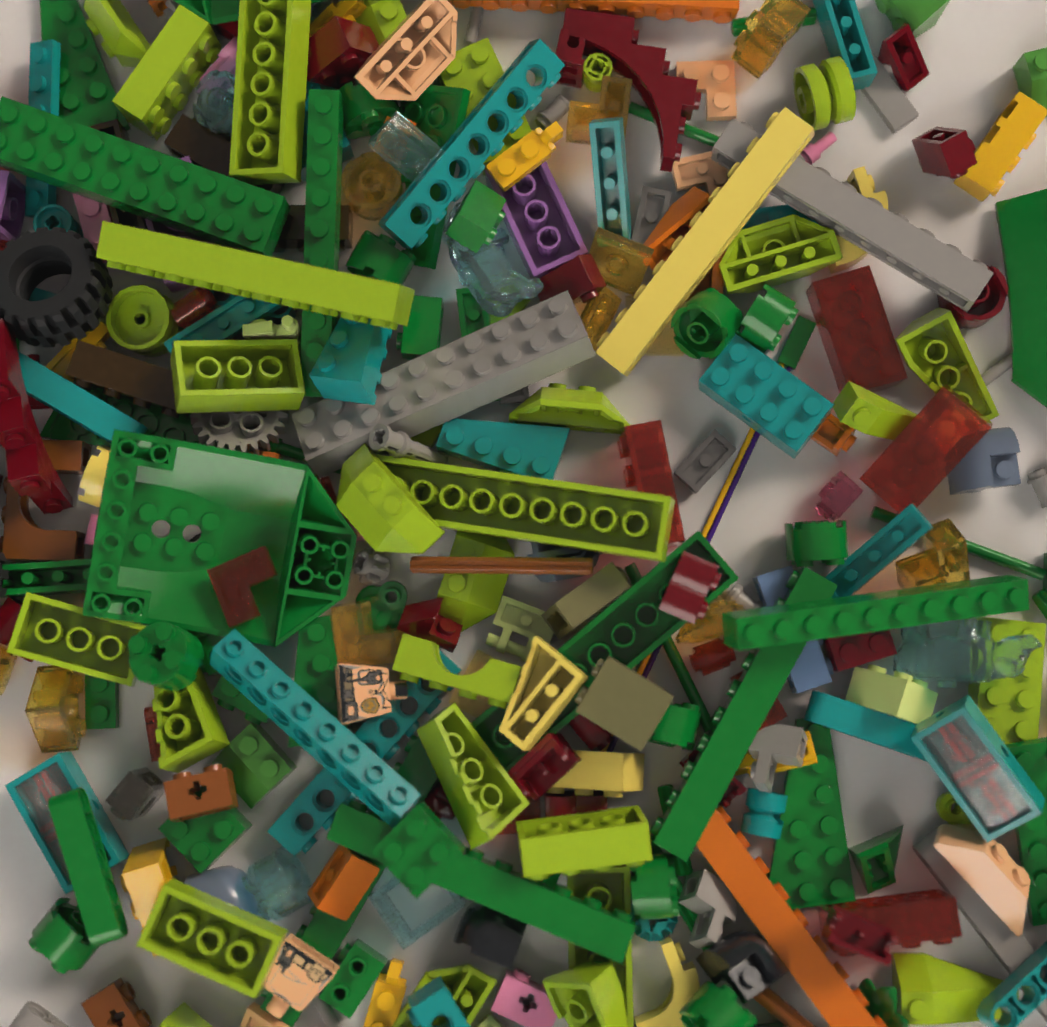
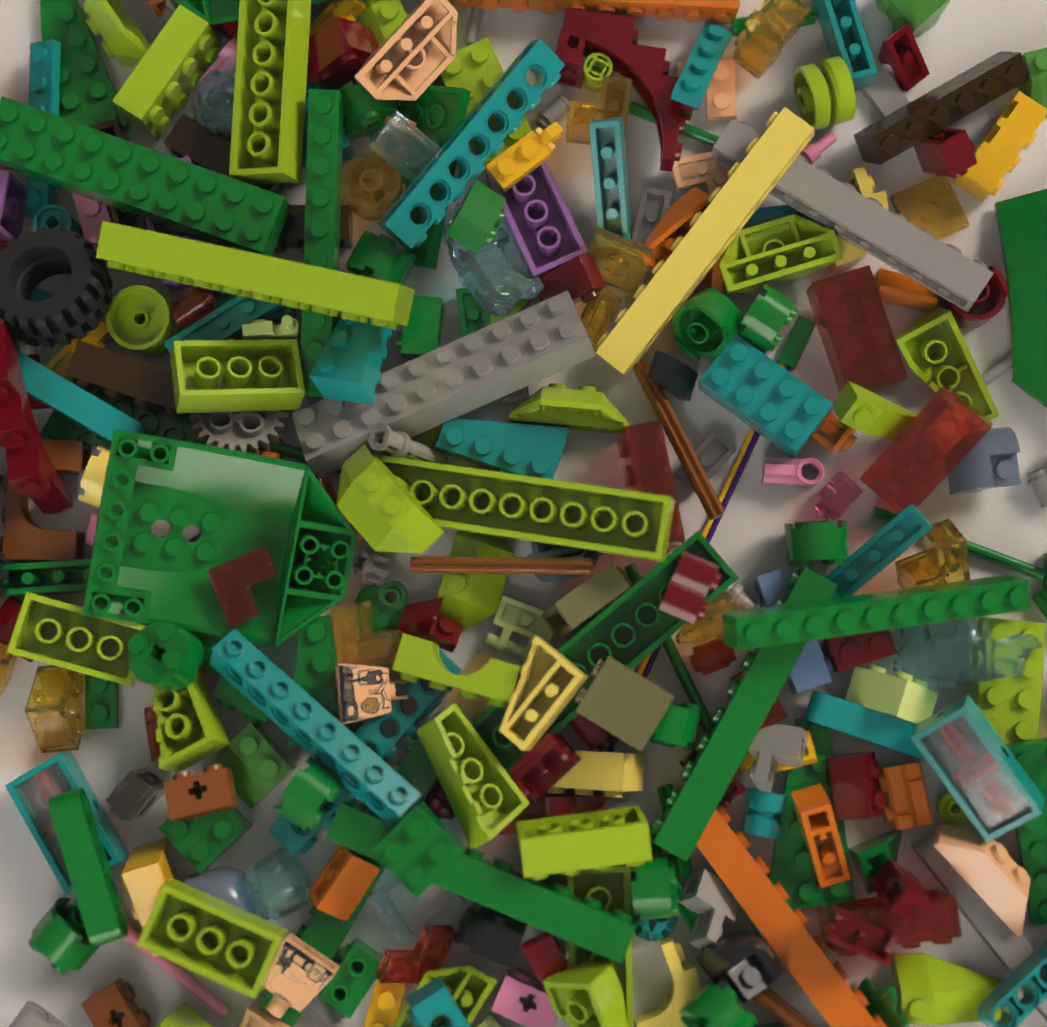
none -> bright pink bar [125,923,230,1019]
none -> green brick [274,757,345,832]
none -> clear red plate [376,925,456,983]
none -> dark red slope [521,932,569,985]
none -> dark orange axle [634,360,724,520]
none -> black slope [647,350,698,401]
none -> teal plate [670,22,733,109]
none -> bright pink piece [762,457,824,488]
none -> orange slope [791,783,851,888]
none -> dark red brick [827,752,885,820]
none -> dark brown brick [854,51,1029,165]
none -> dark red hinge [870,858,936,924]
none -> orange panel [871,268,938,313]
none -> orange brick [878,760,933,830]
none -> clear yellow tile [889,176,970,240]

